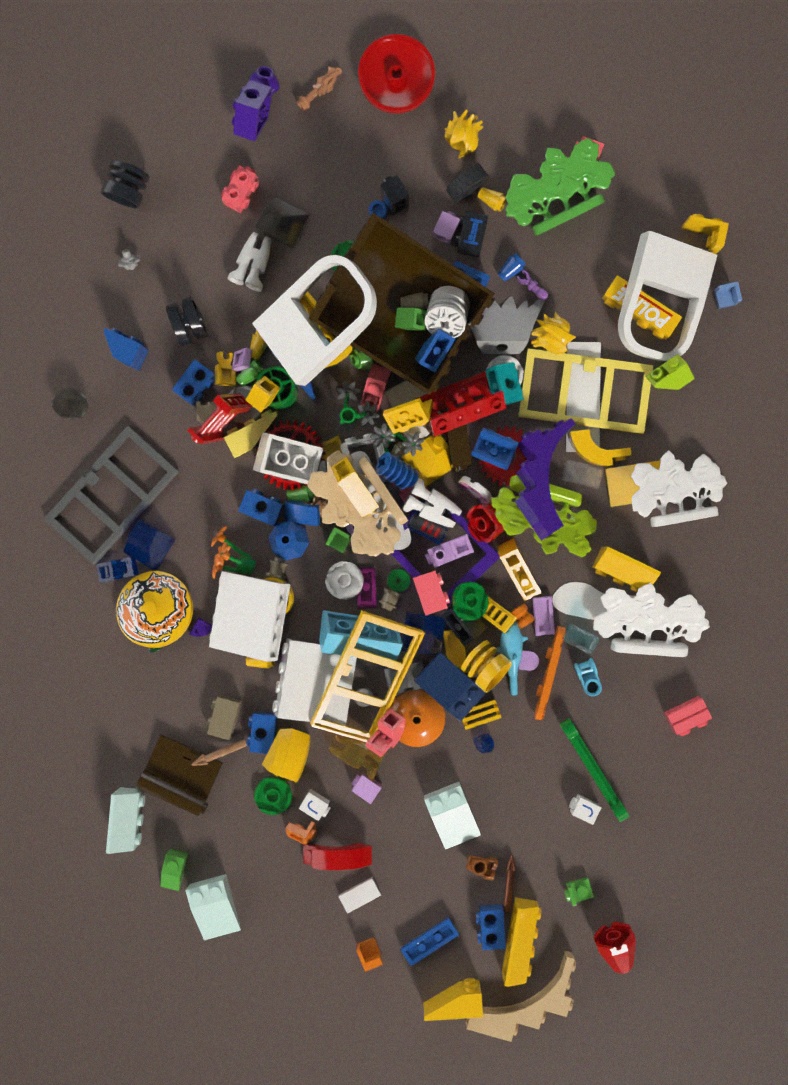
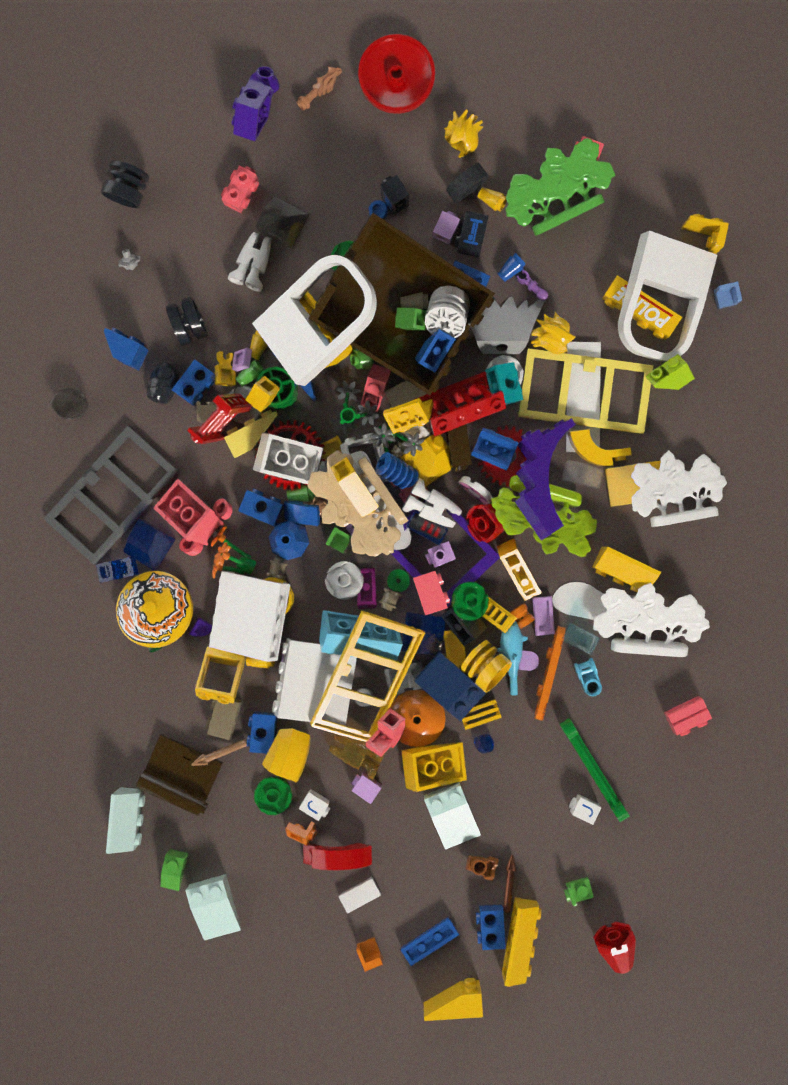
lavender tile [449,534,474,559] -> none
tan arch [466,951,576,1042] -> none
none -> black piece [147,362,180,405]
none -> coral piece [154,479,232,556]
none -> yellow window [195,646,245,704]
none -> yellow slope [401,742,467,792]

